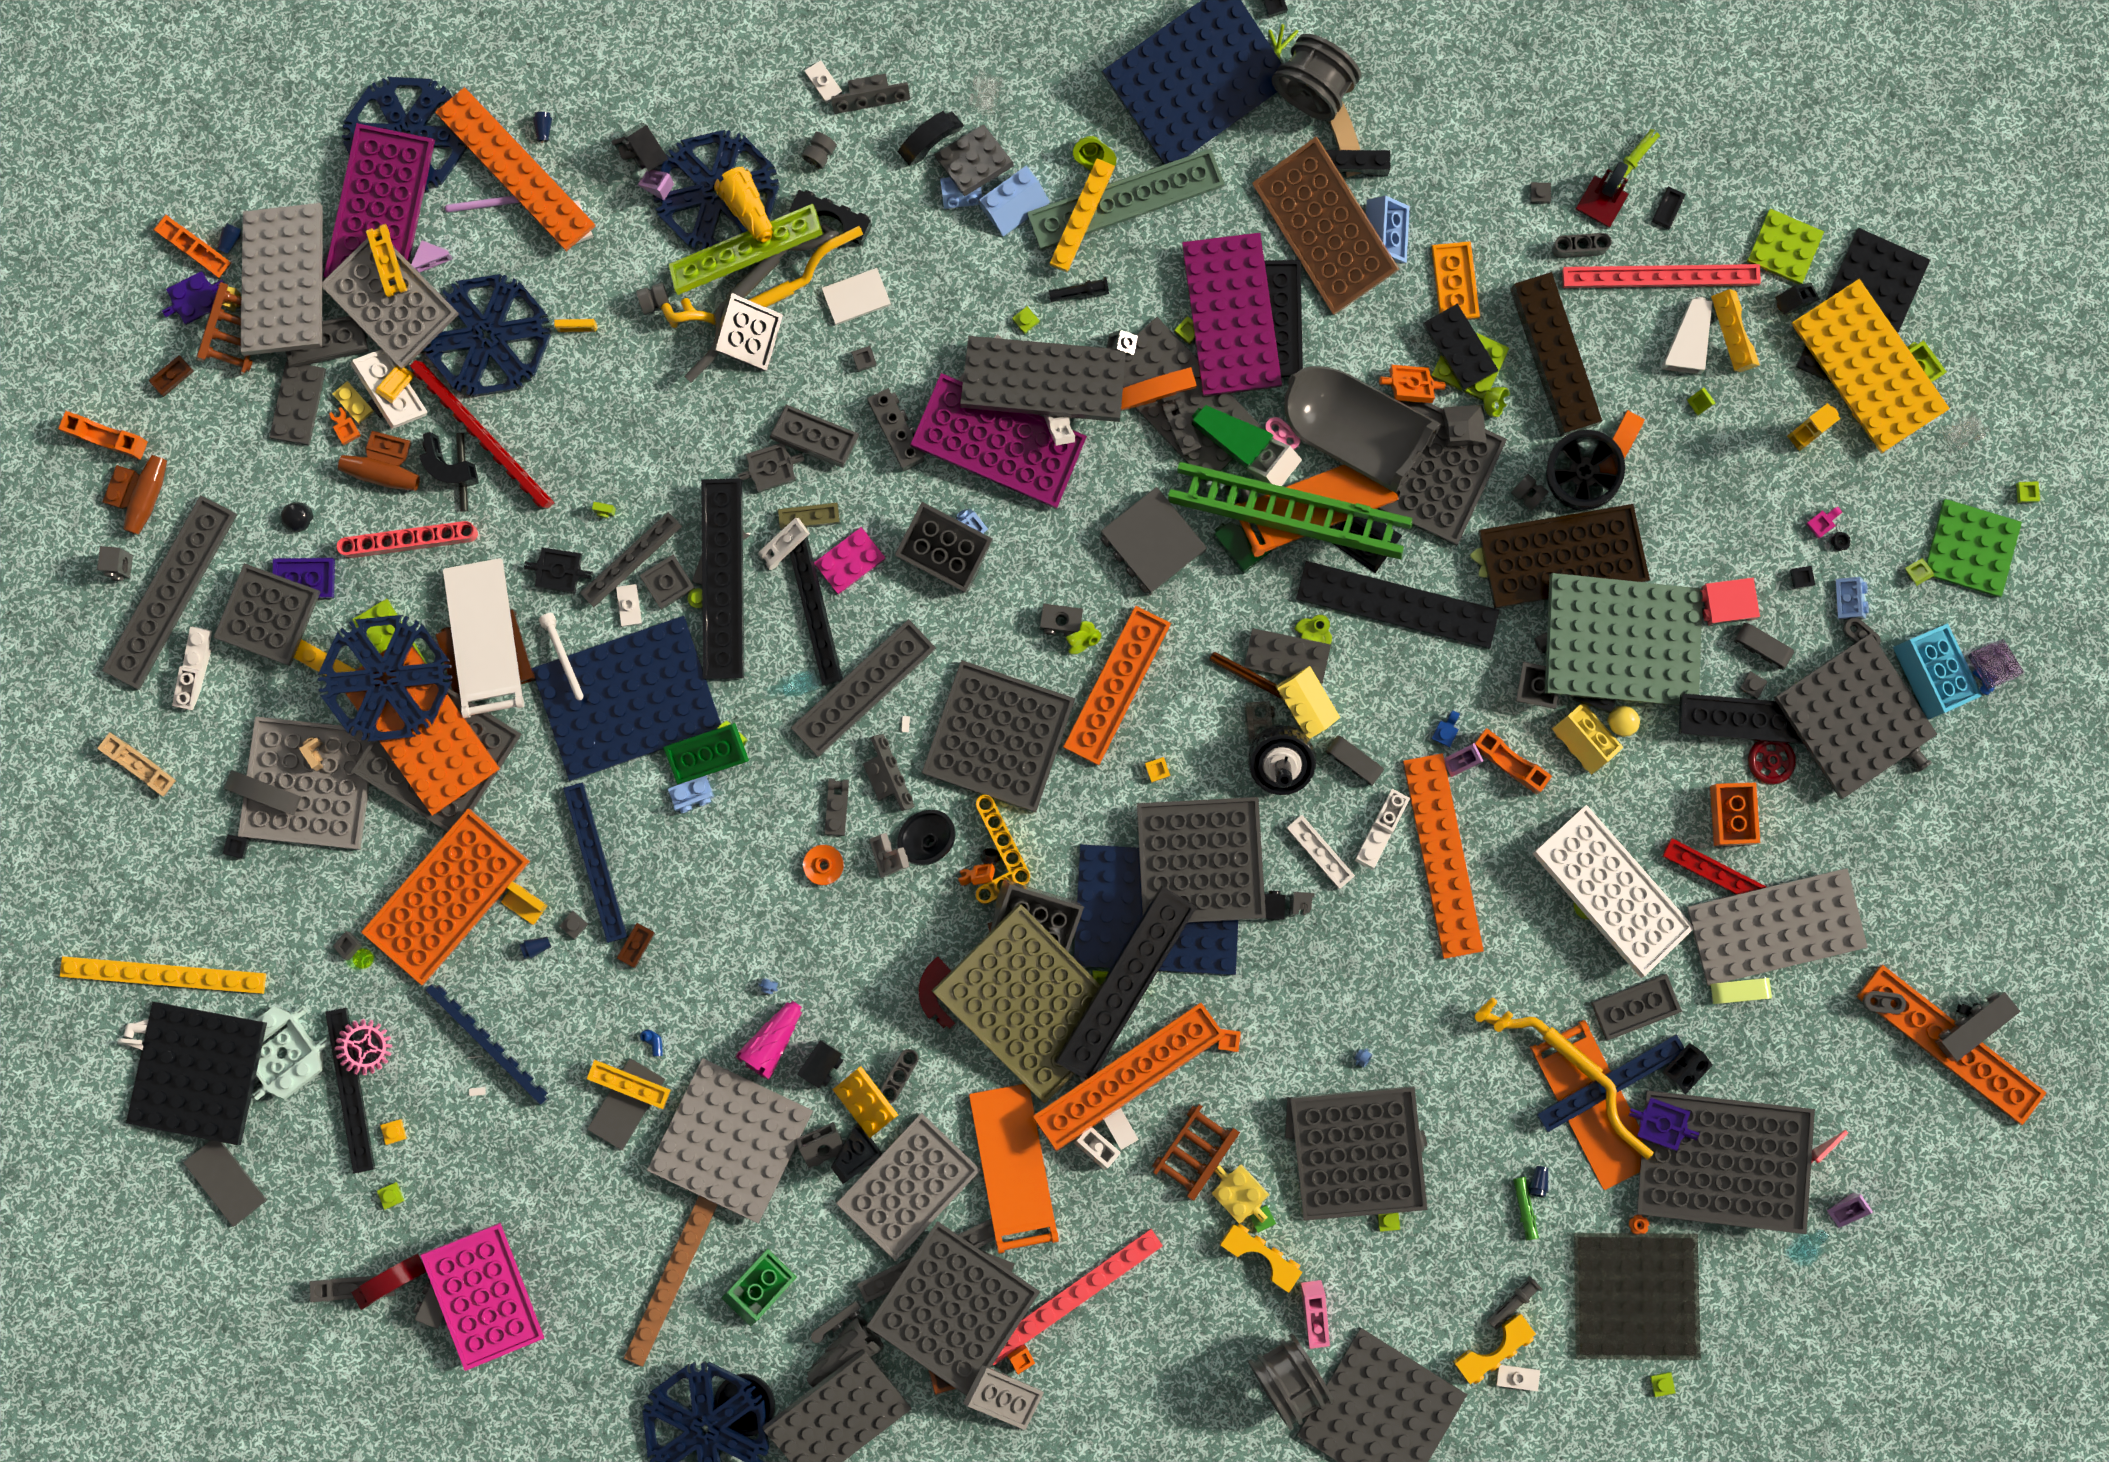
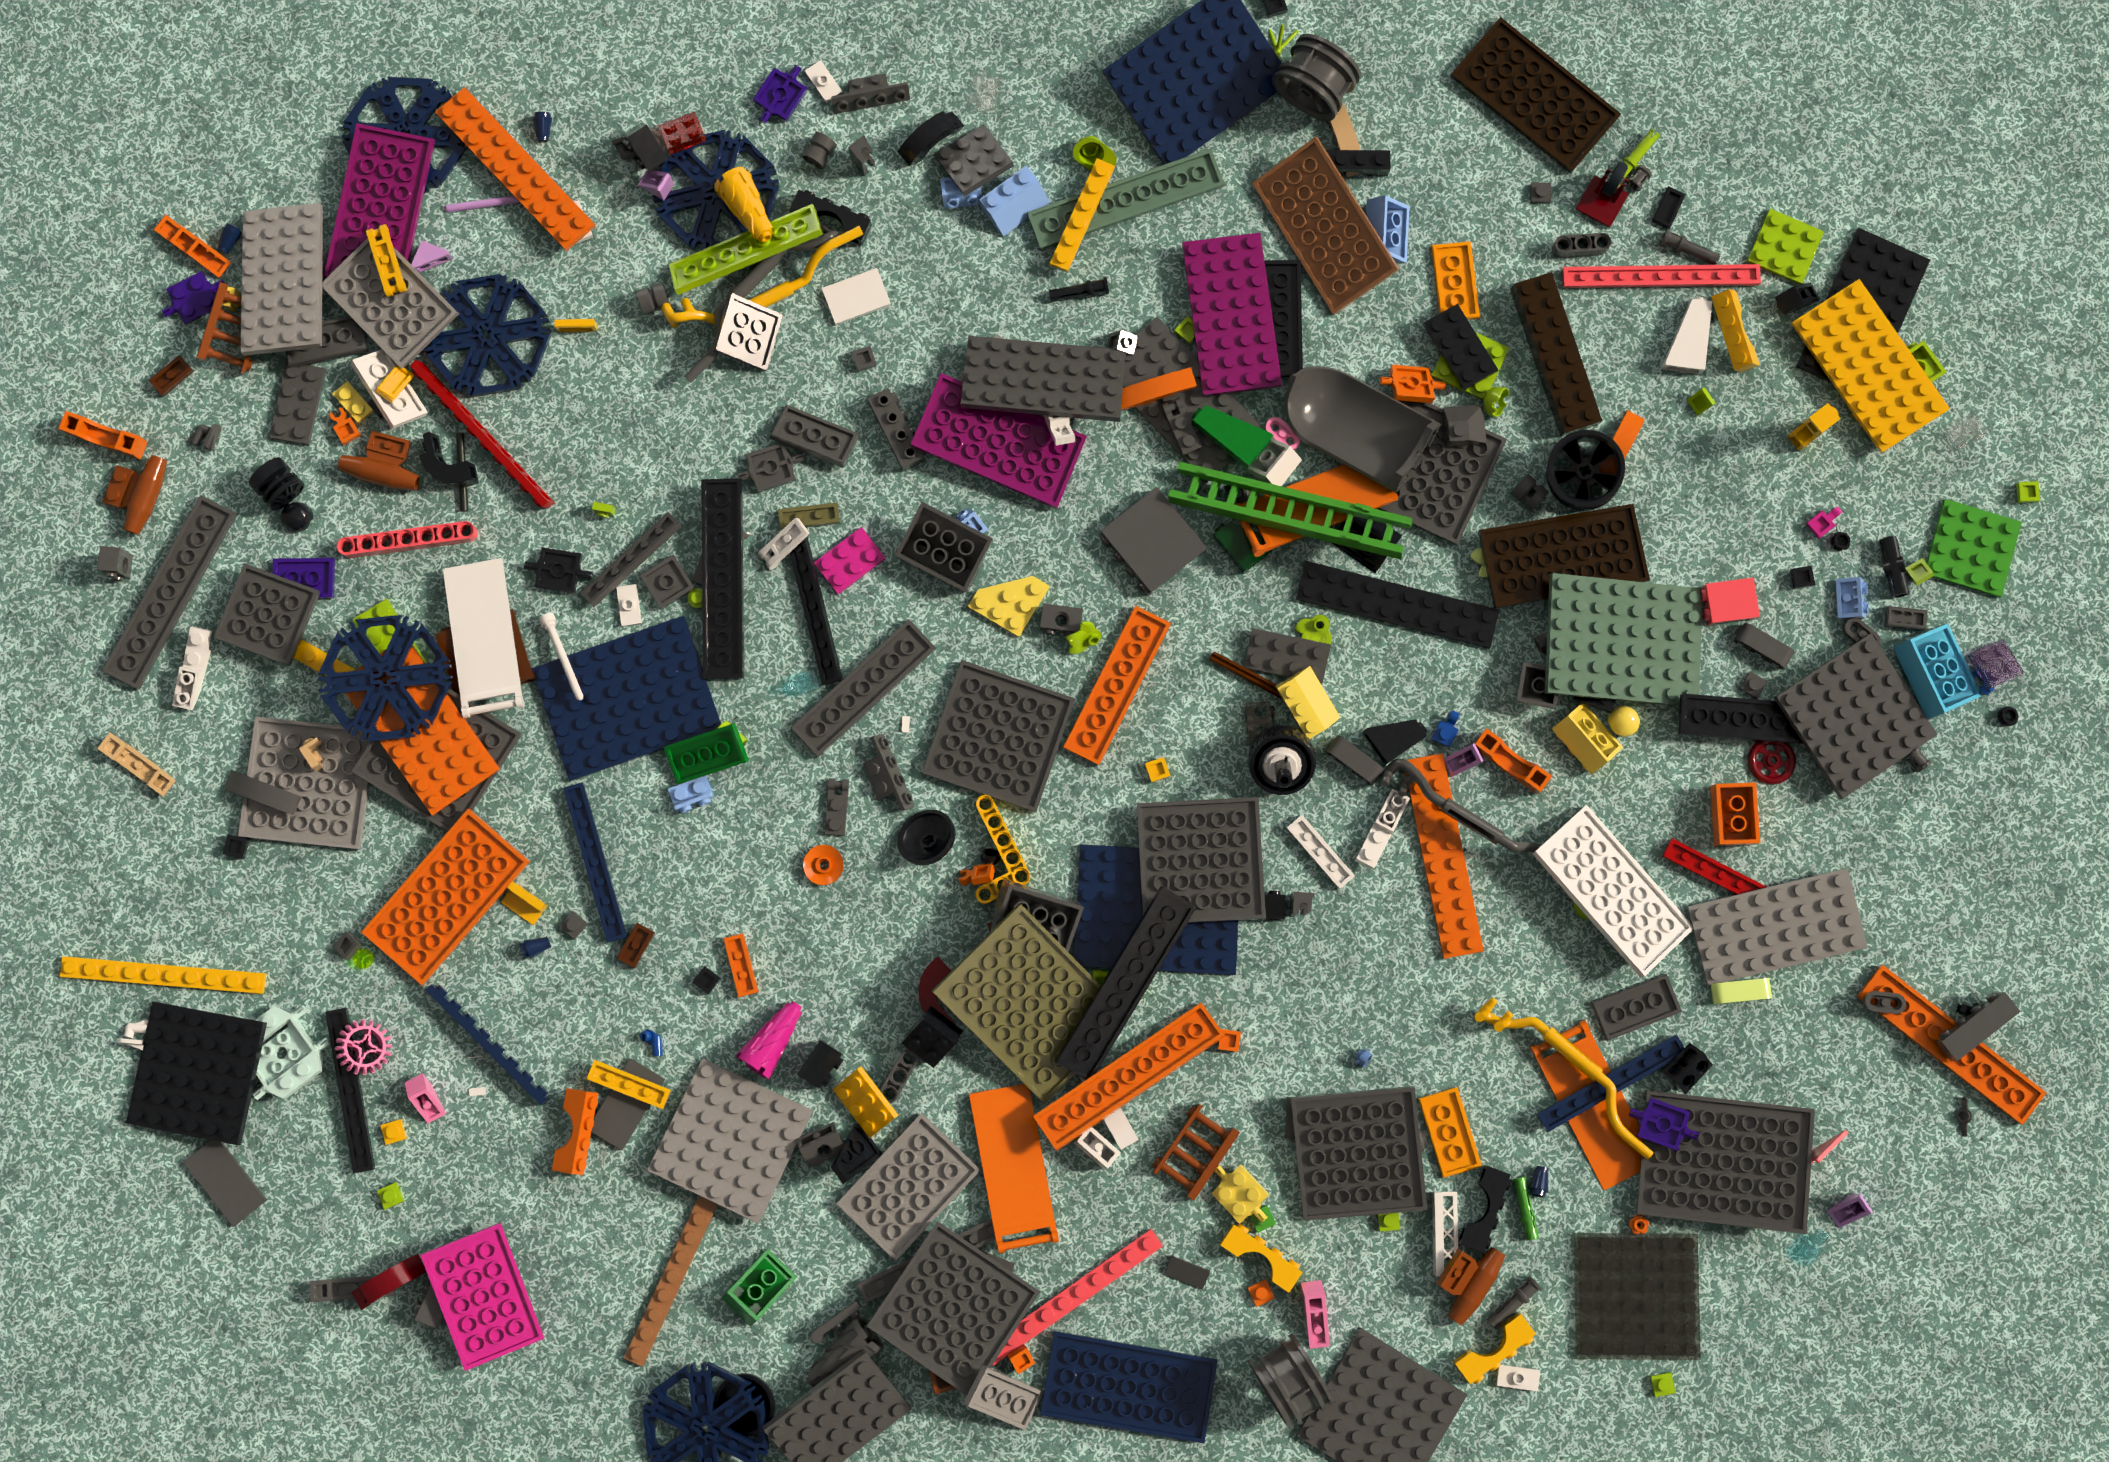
medium blue plate [759,978,778,994] -> none
light grey plate [869,833,910,878] -> none
lime plate [1012,306,1040,334] -> none
none -> dark grey piece [187,424,221,451]
none -> black wheel [249,457,304,511]
none -> bright pink slope [405,1073,446,1123]
none -> orange arch [552,1088,598,1175]
none -> clear red plate [658,112,707,155]
none -> black plate [692,966,722,995]
none -> orange plate [723,933,759,998]
none -> dark purple plate [753,65,808,124]
none -> dark grey hinge [848,135,875,176]
none -> black brick [901,1006,963,1068]
none -> light yellow plate [968,576,1050,637]
none -> dark blue plate [1040,1331,1218,1443]
none -> dark grey slope [1164,1255,1210,1290]
none -> orange plate [1248,1279,1275,1307]
none -> black slope [1362,719,1427,765]
none -> dark grey piece [1381,759,1541,852]
none -> light orange tile [1418,1087,1482,1178]
none -> white fence [1432,1192,1458,1277]
none -> dark orange plate [1436,1246,1506,1326]
none -> dark brown plate [1450,17,1621,173]
none -> black arch [1458,1165,1512,1253]
none -> dark grey bush [1627,165,1652,191]
none -> dark grey pin [1660,228,1721,265]
none -> black piece [1879,536,1909,598]
none -> dark grey plate [1884,606,1928,631]
none -> dark grey piece [1957,1096,1973,1136]
none -> black plate [1997,706,2018,726]

